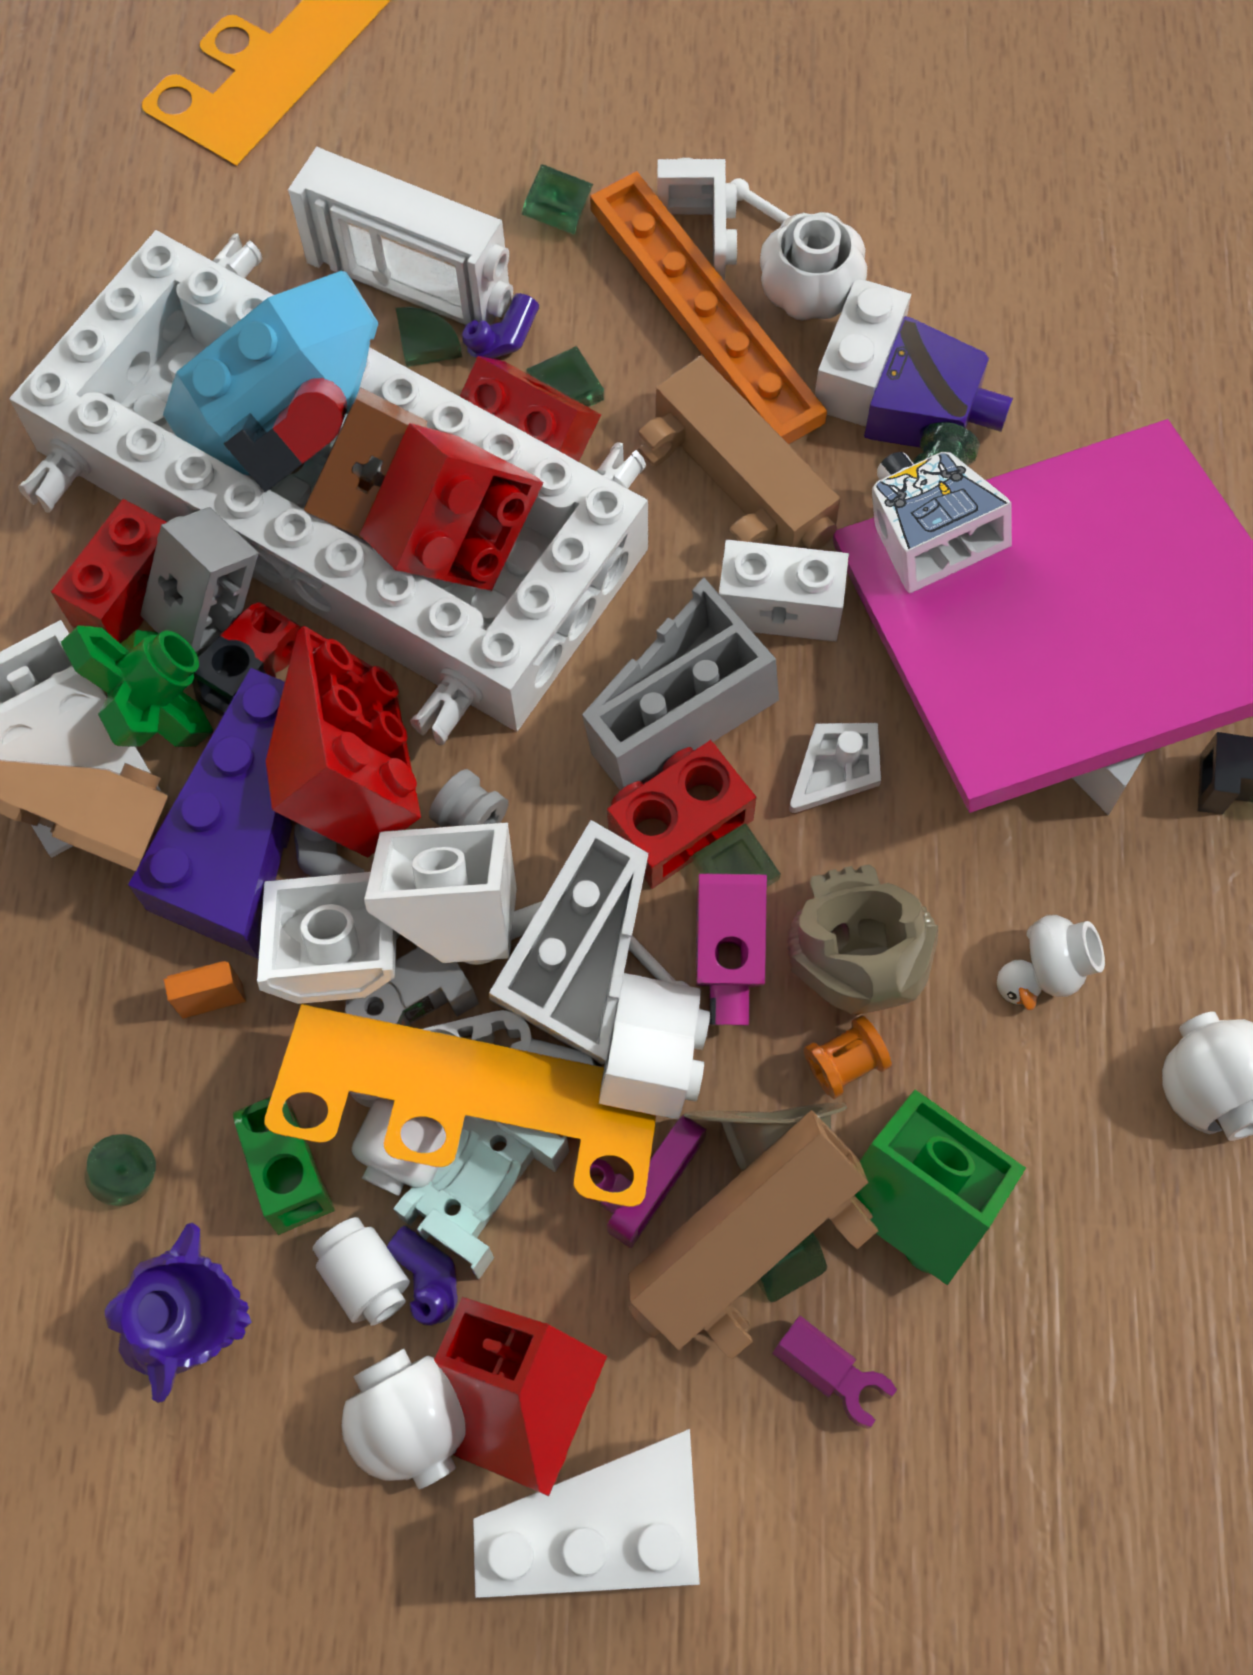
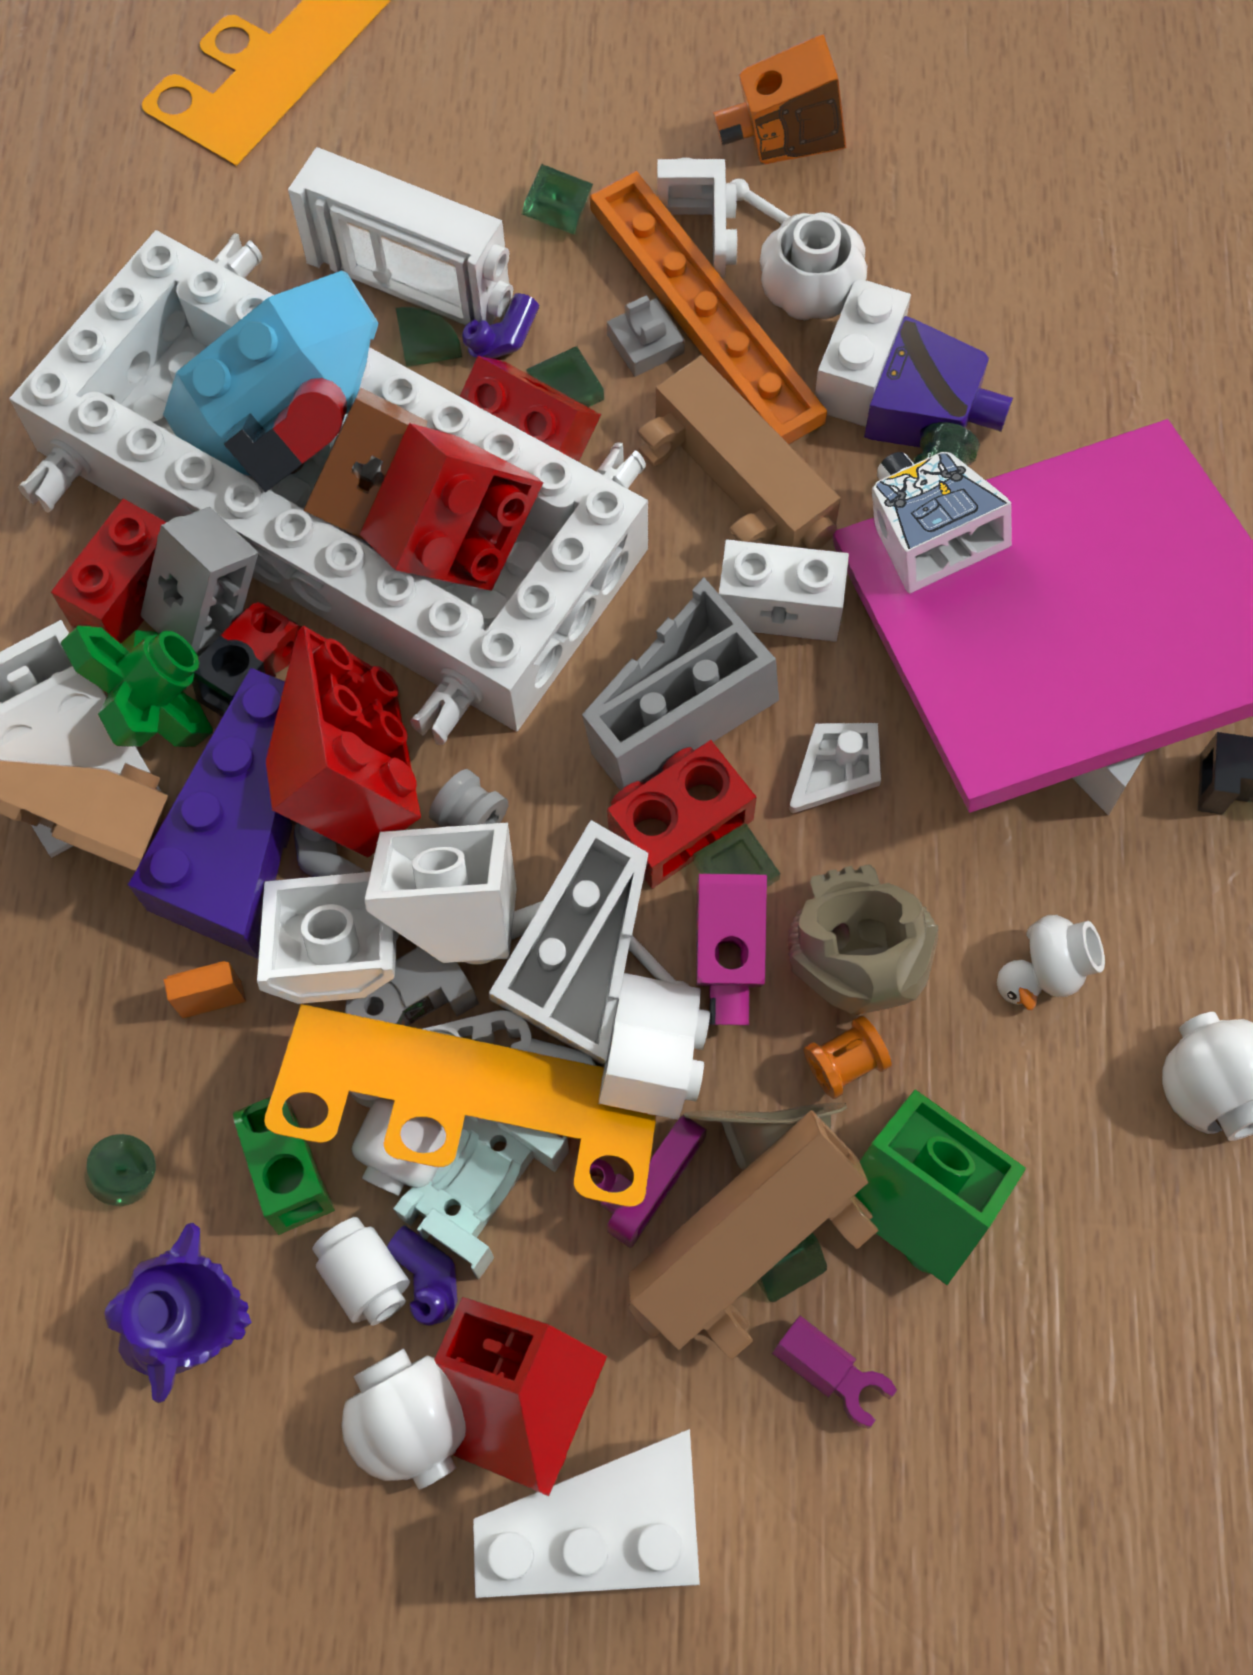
none -> light grey tile [607,295,685,377]
none -> torso [713,34,846,164]

